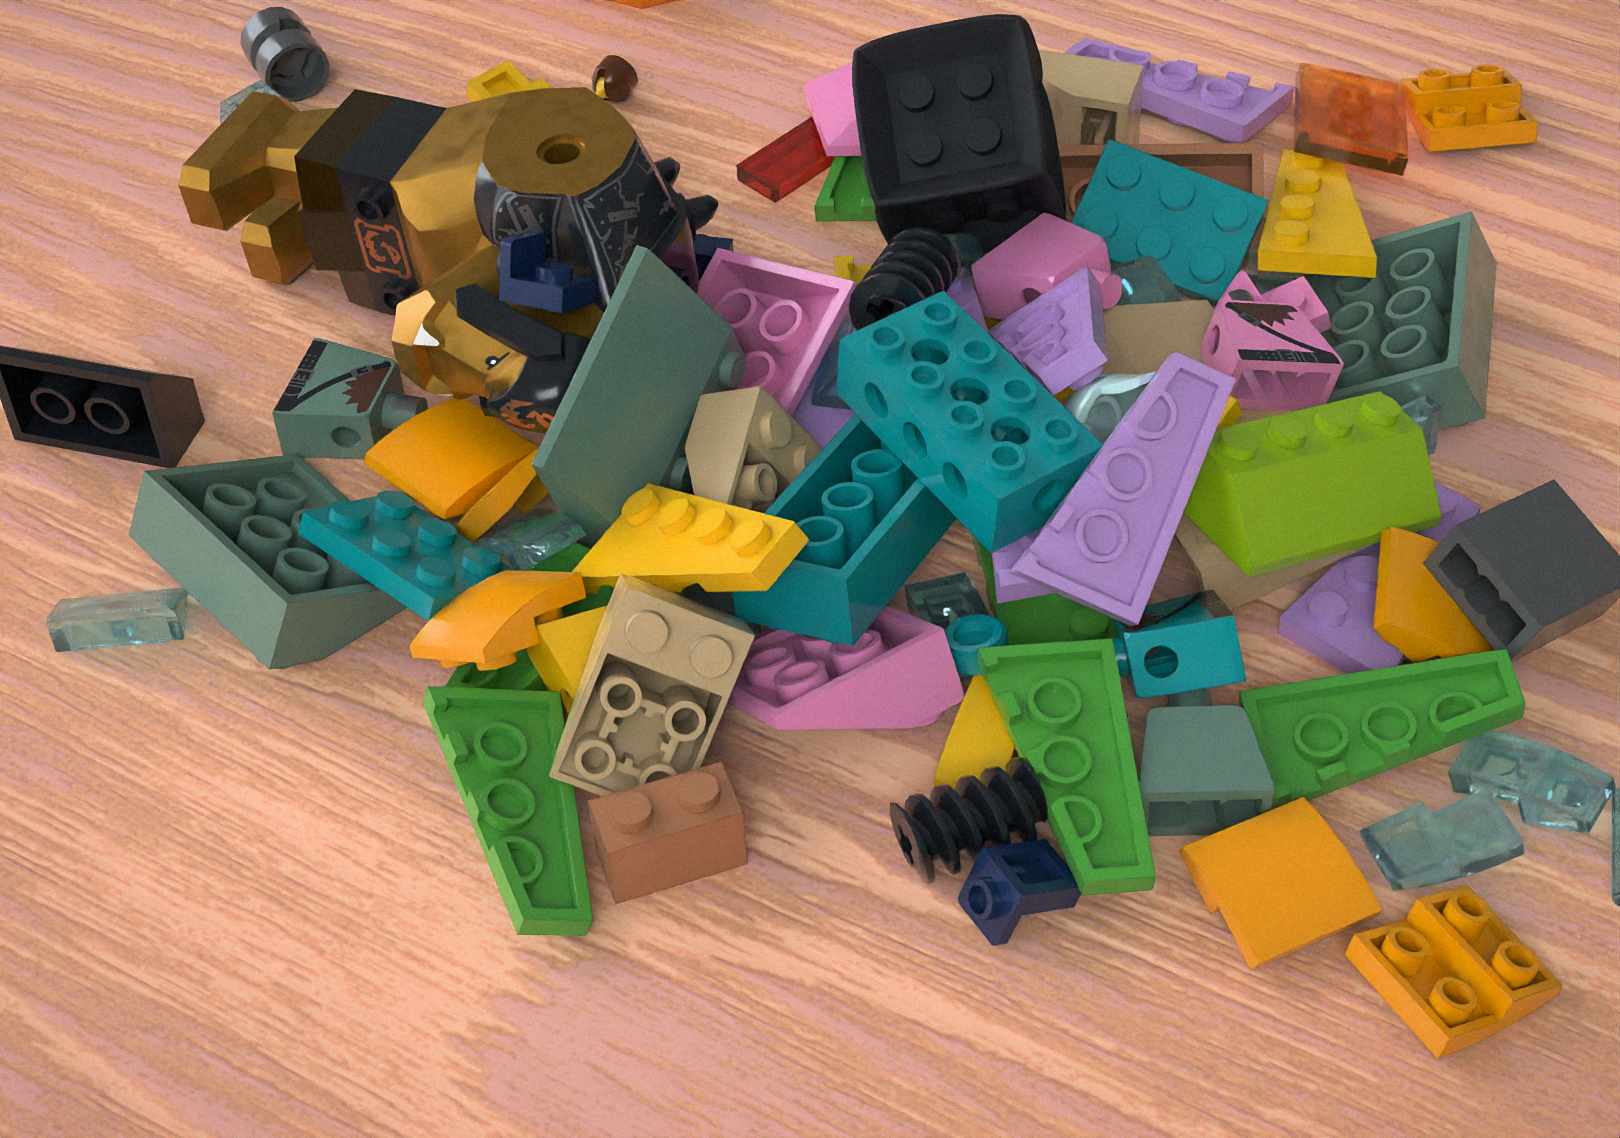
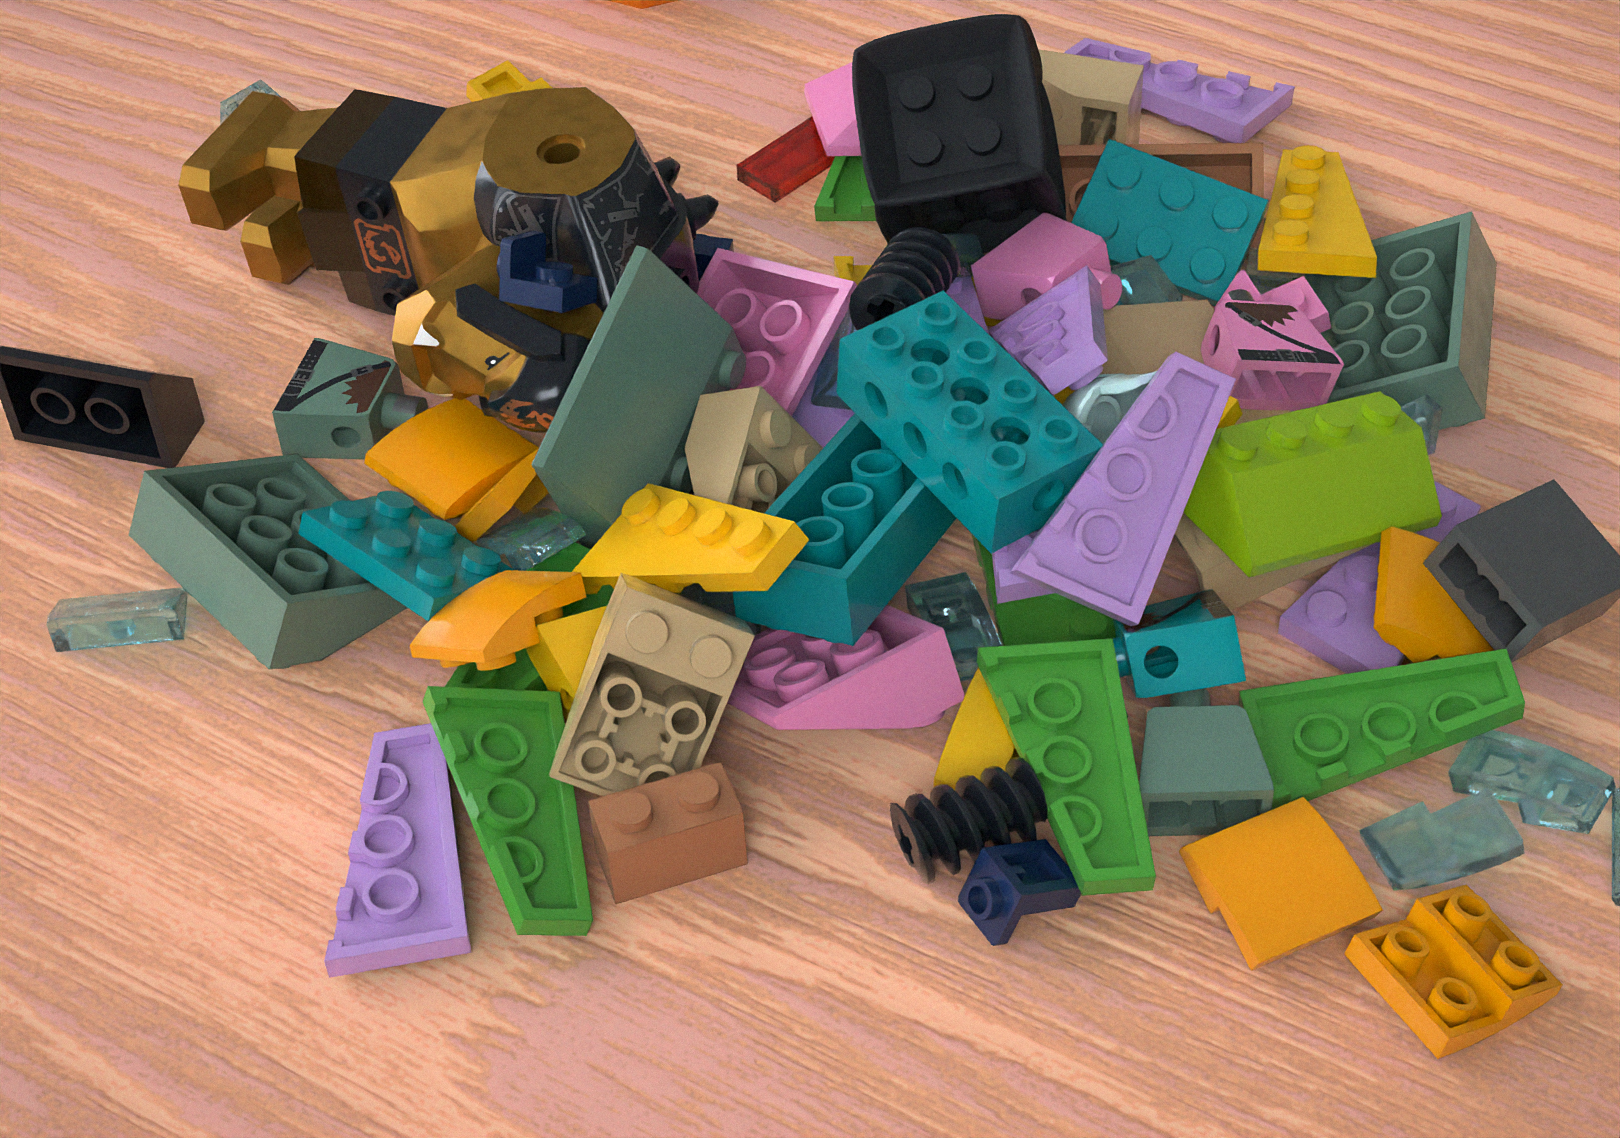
dark grey wheel [240,7,330,102] -> none
reddish brown hinge [591,55,638,102] -> none
teal tile [944,614,1009,675] -> none
clear orange tile [1294,62,1409,176] -> none
light orange slope [1401,64,1538,152] -> none
none -> lavender wing [324,723,472,978]

